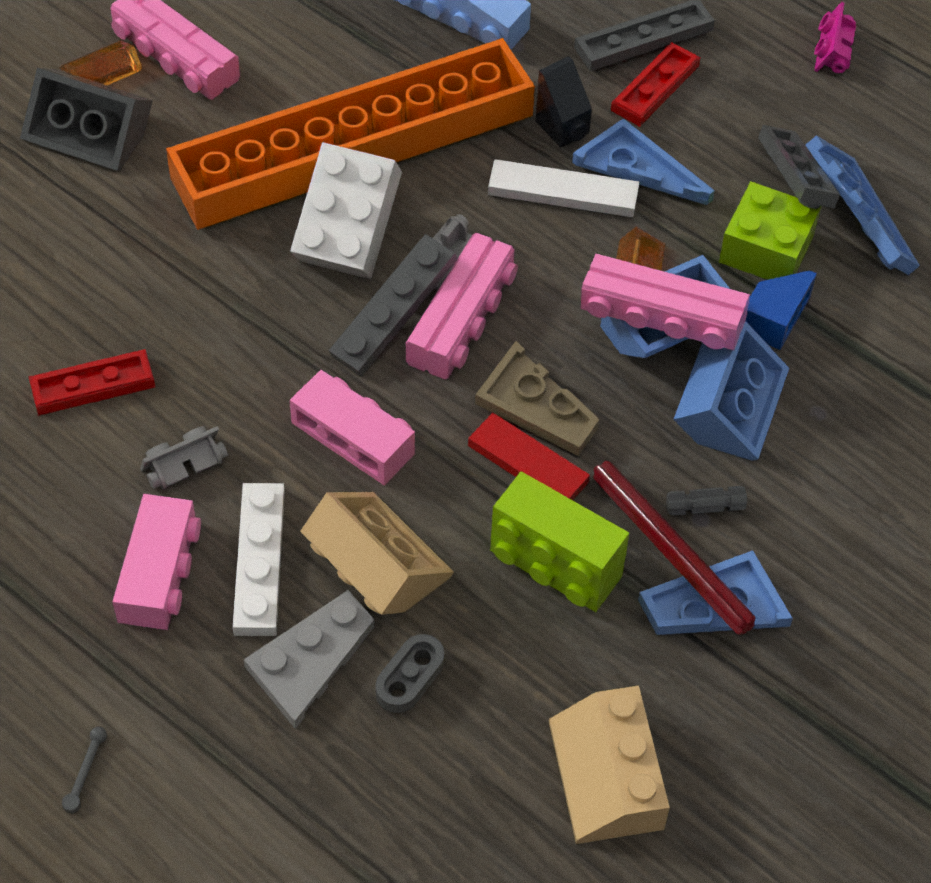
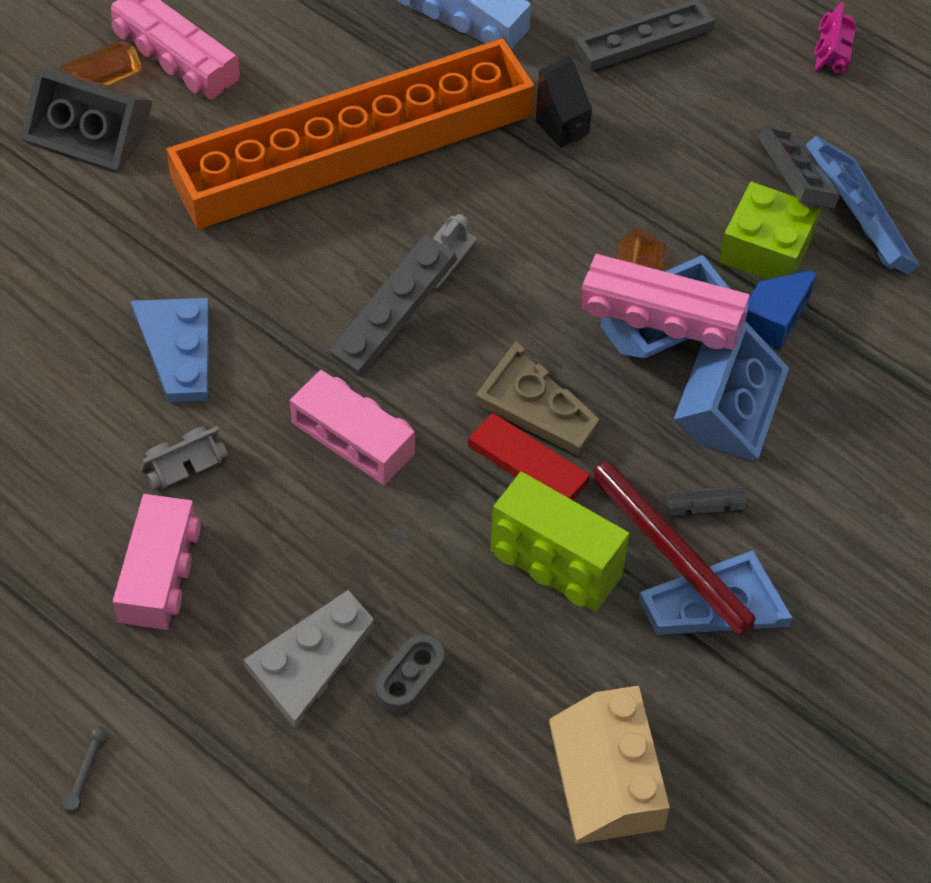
red tile [29,349,155,416] -> none
white plate [233,483,285,636] -> none
white brick [290,142,402,280] -> none
tan slope [300,492,454,615] -> none
bright pink brick [406,233,518,380] -> none
white tile [488,159,639,217] -> none
medium blue wing [572,119,715,205] -> none
red tile [611,42,701,127] -> none
none -> medium blue wing [130,298,209,403]

